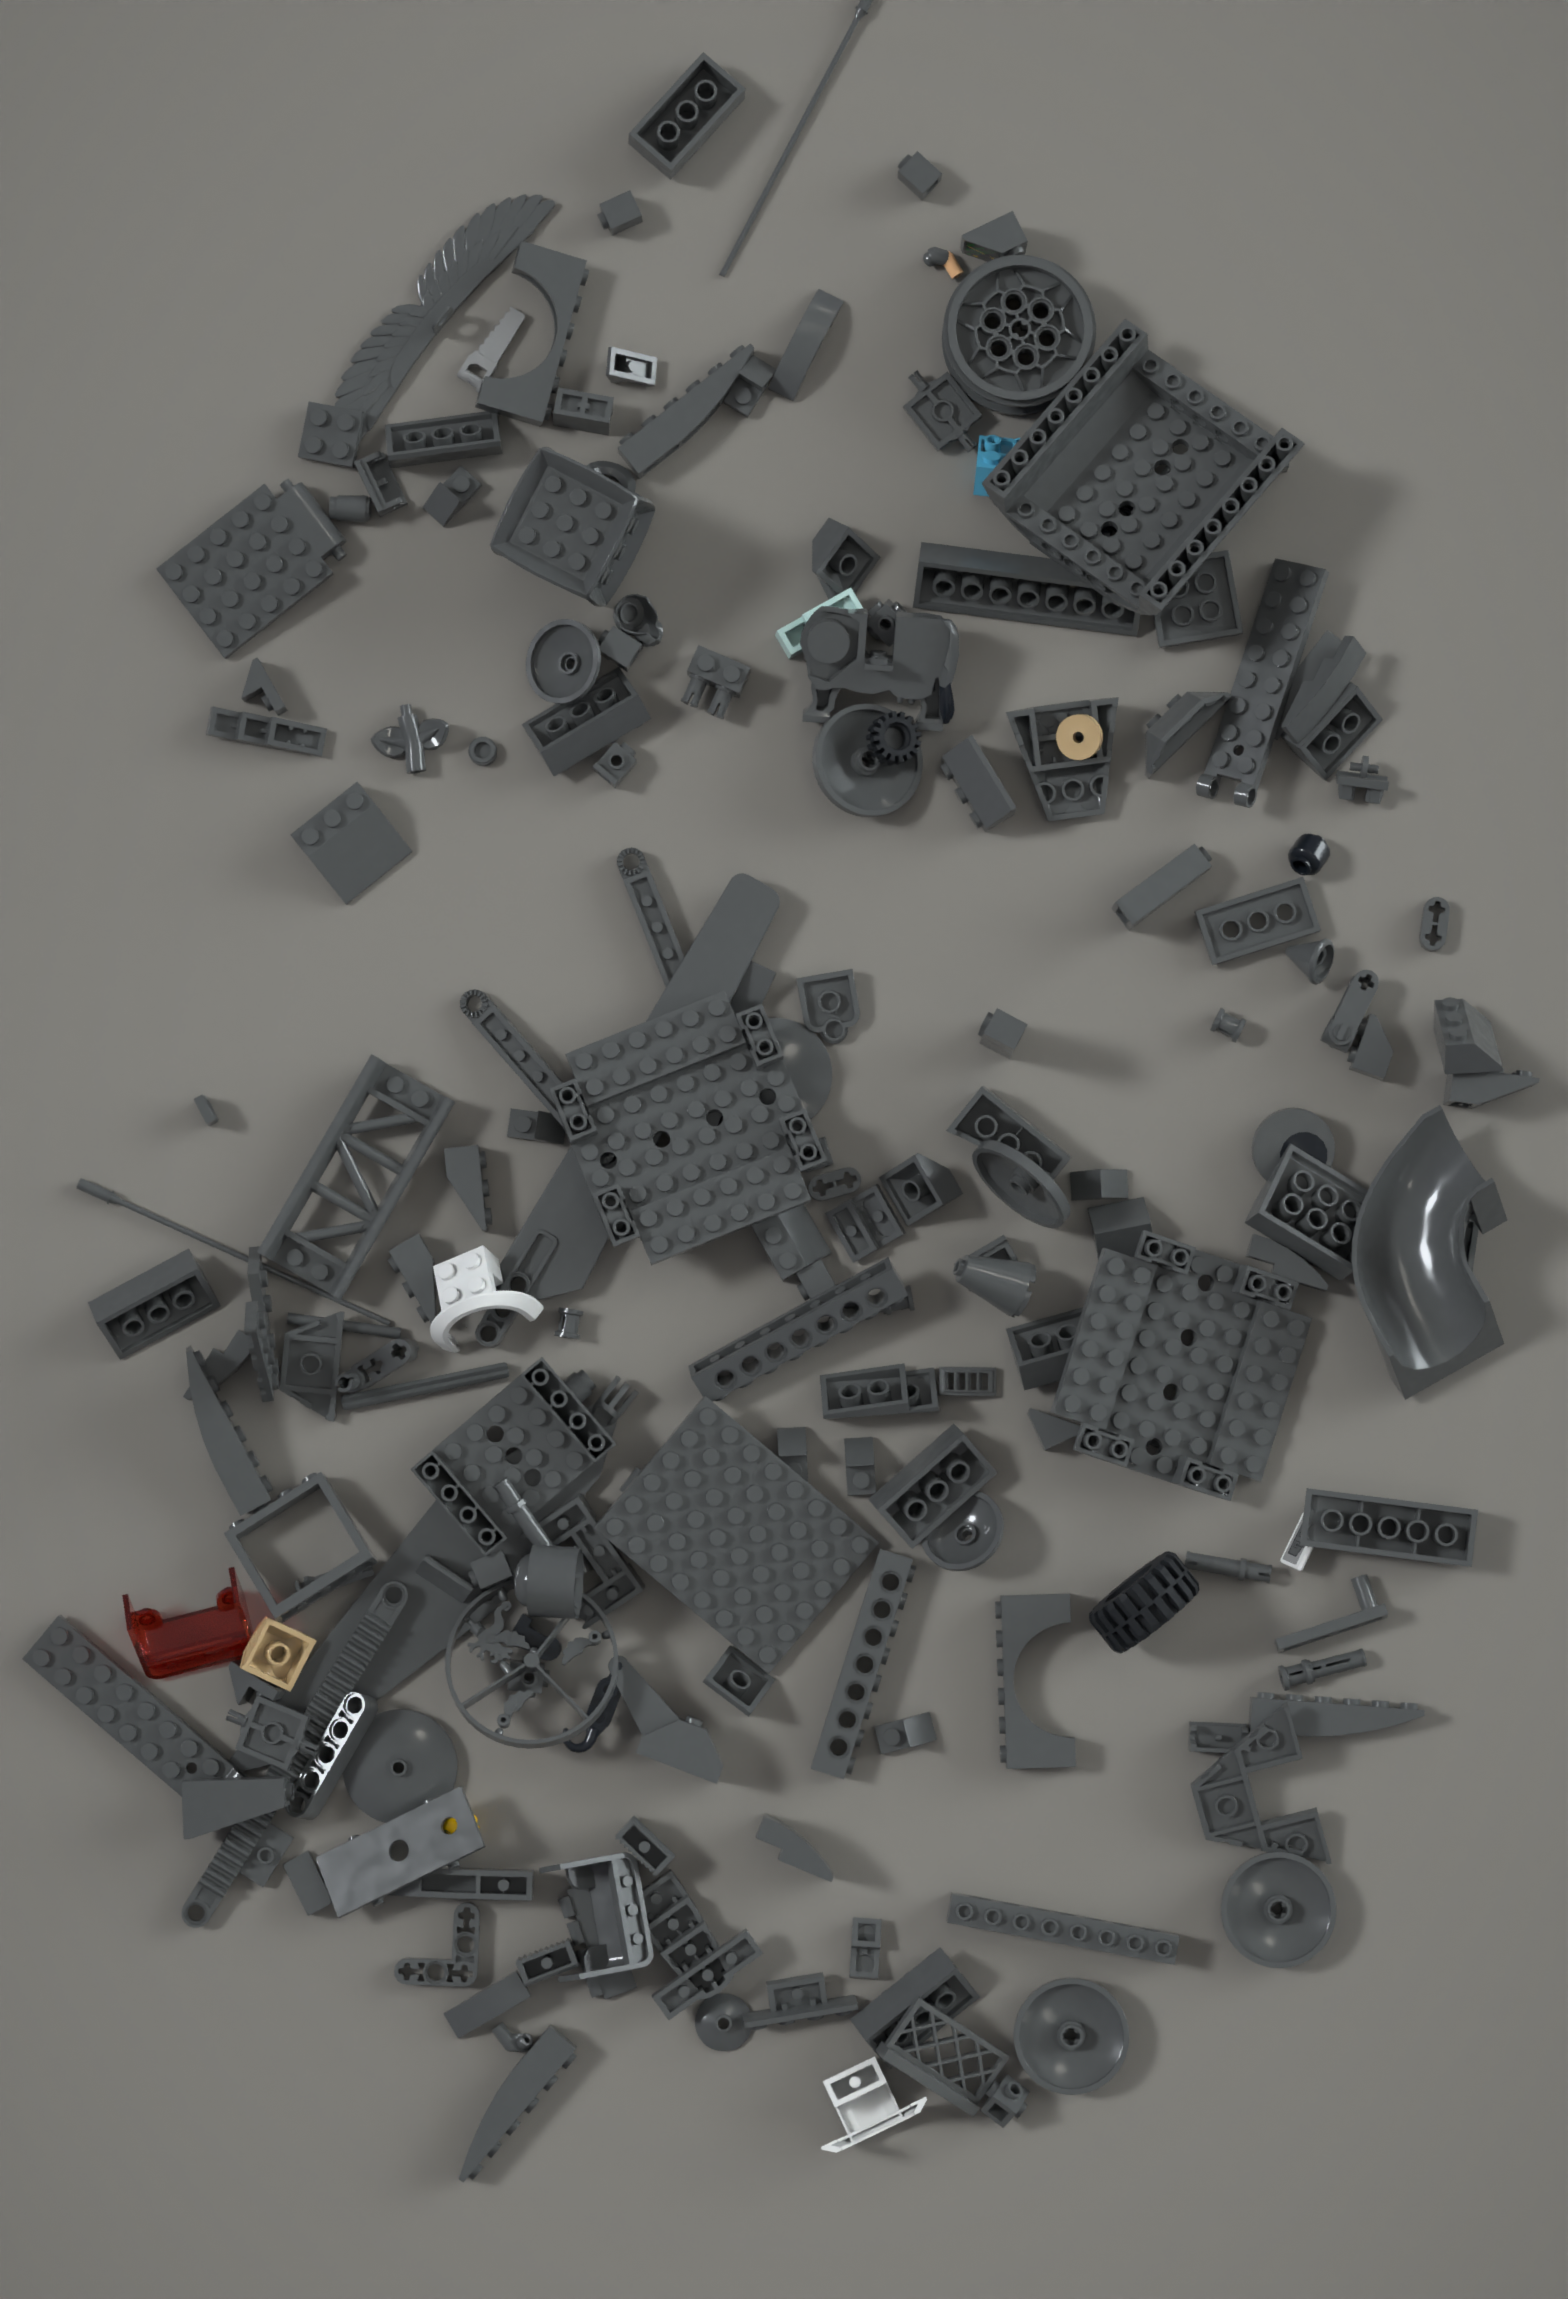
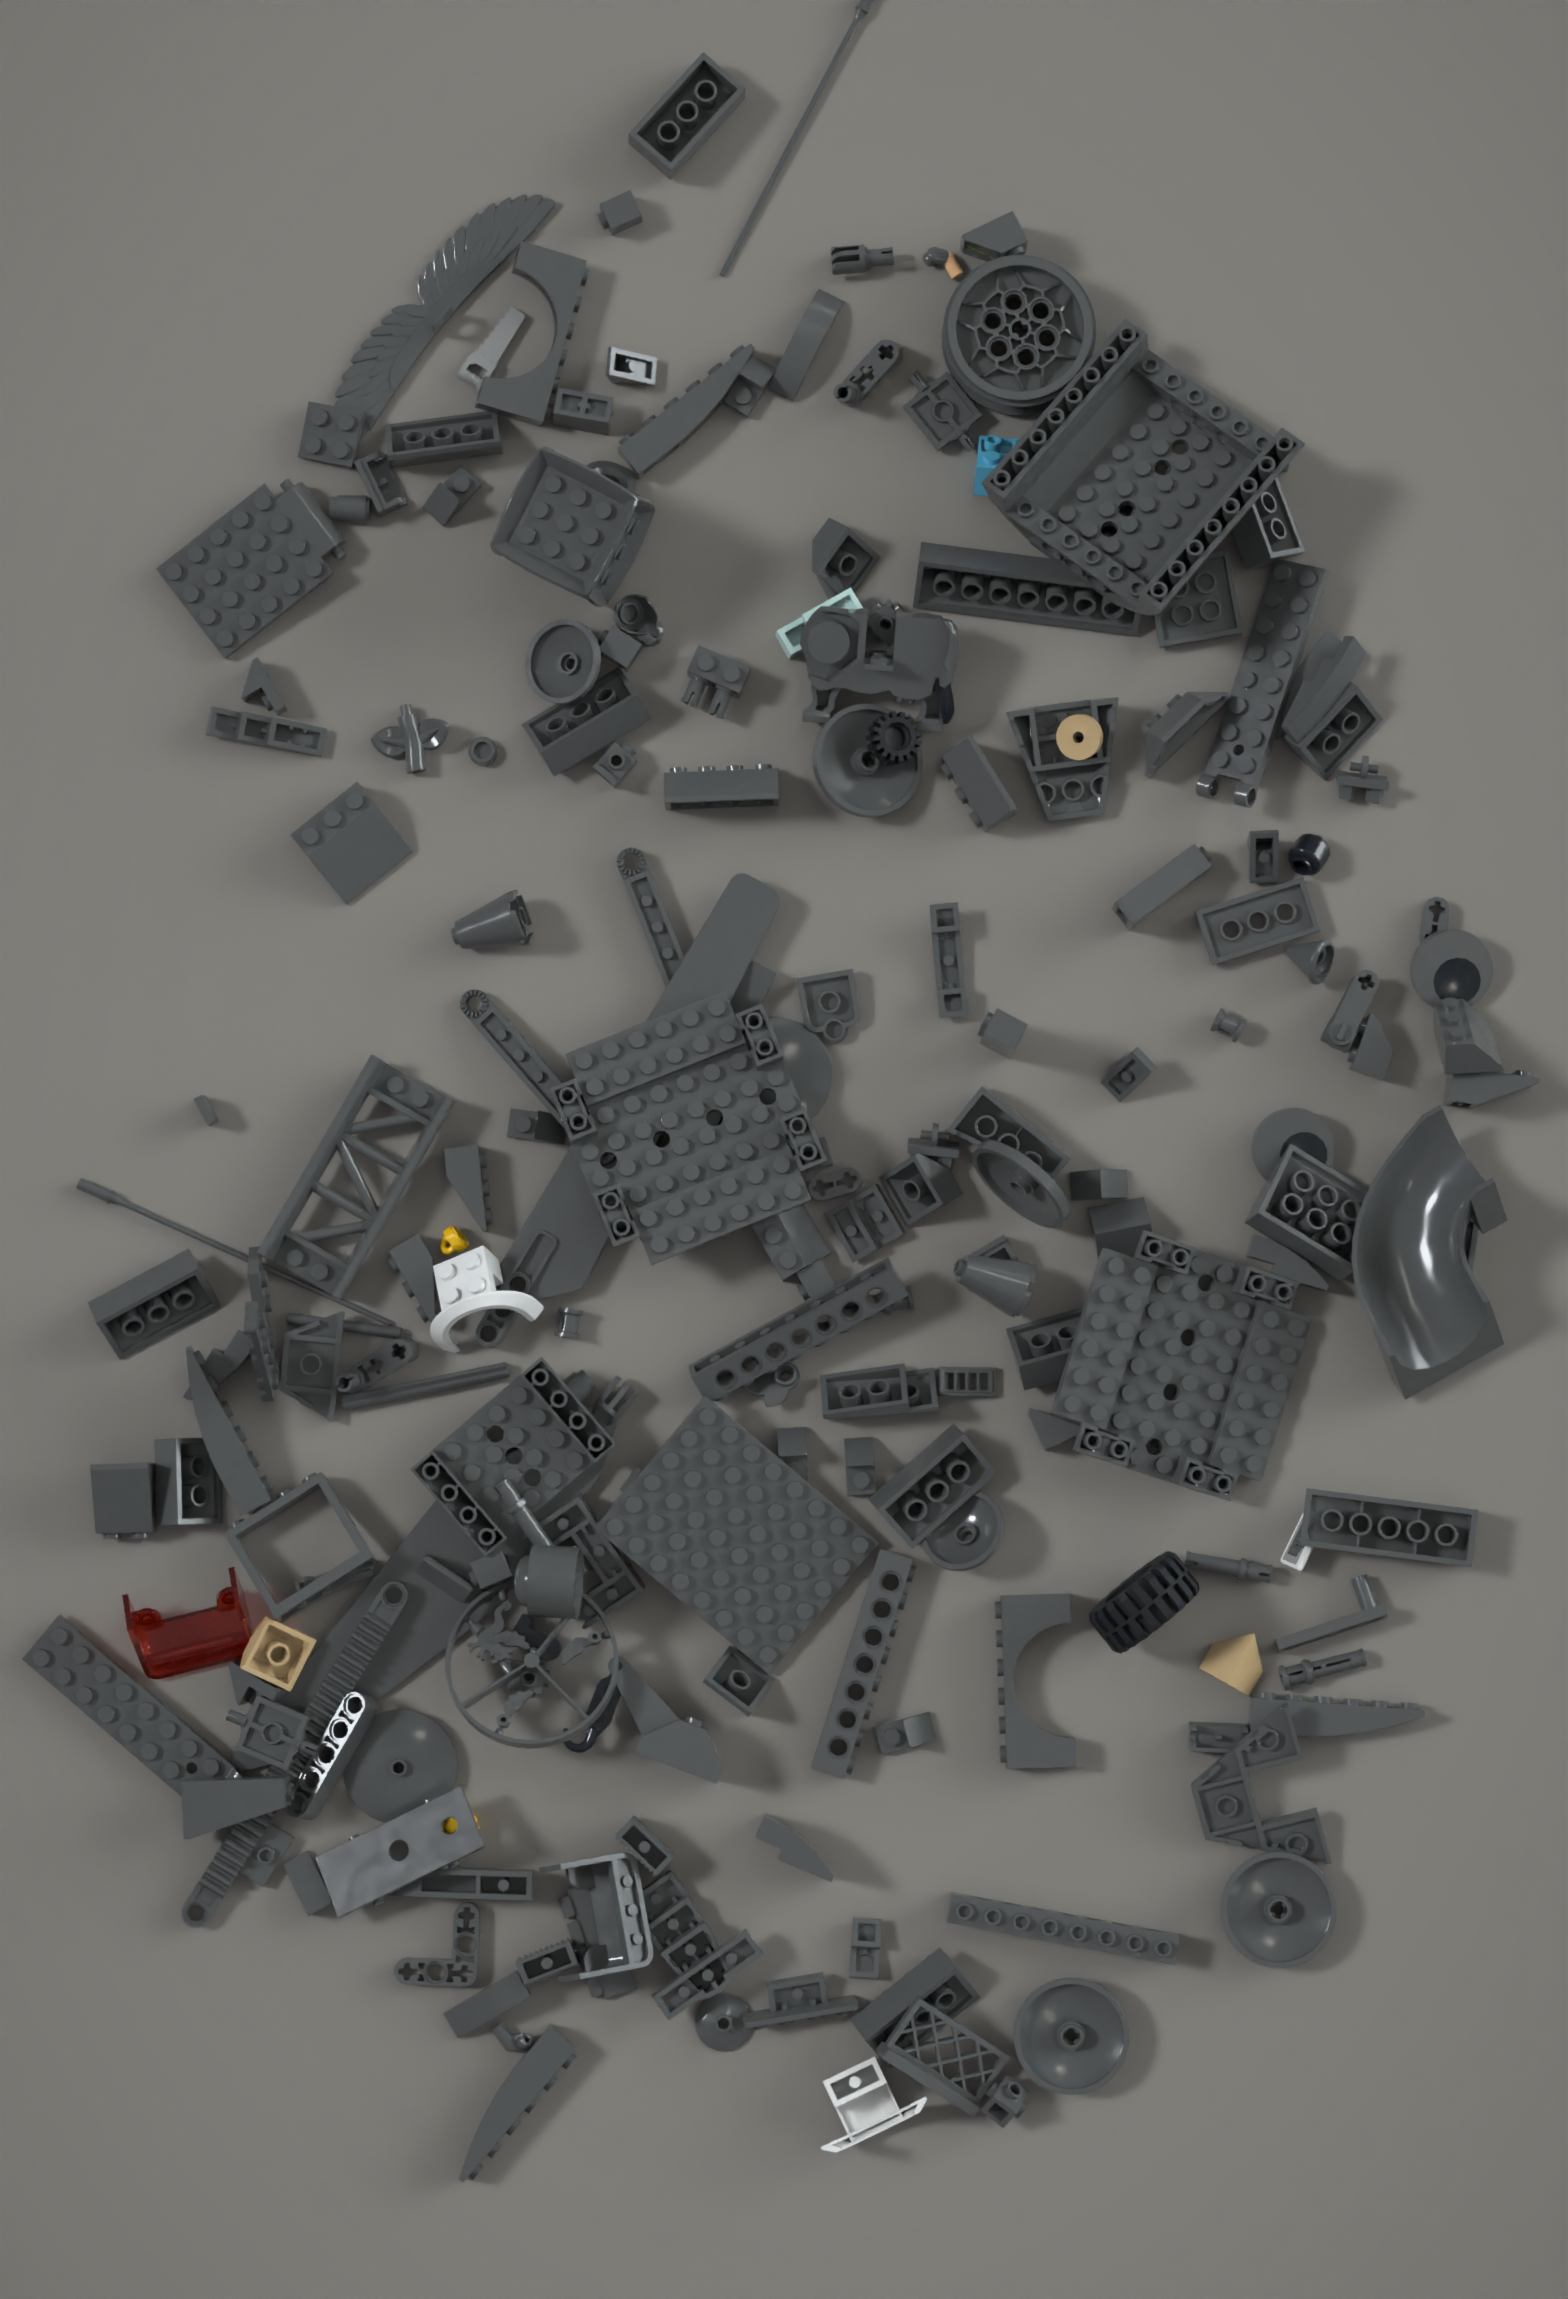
dark grey brick [898,151,942,200] -> none
none -> dark grey slope [90,1463,156,1539]
none -> dark grey slope [154,1438,223,1525]
none -> yellow tile [440,1225,469,1255]
none -> dark grey cone [451,890,534,949]
none -> dark grey slope [664,764,779,810]
none -> dark grey plate [744,1357,800,1407]
none -> dark grey arm [831,244,894,275]
none -> dark grey beam [834,340,903,406]
none -> dark grey hips [907,1123,959,1171]
none -> dark grey slope [930,902,968,1018]
none -> dark grey slope [1101,1047,1157,1102]
none -> tan slope [1199,1633,1263,1696]
none -> dark grey slope [1231,477,1305,570]
none -> dark grey slope [1247,830,1279,883]
none -> dark grey piece [1410,929,1493,1008]

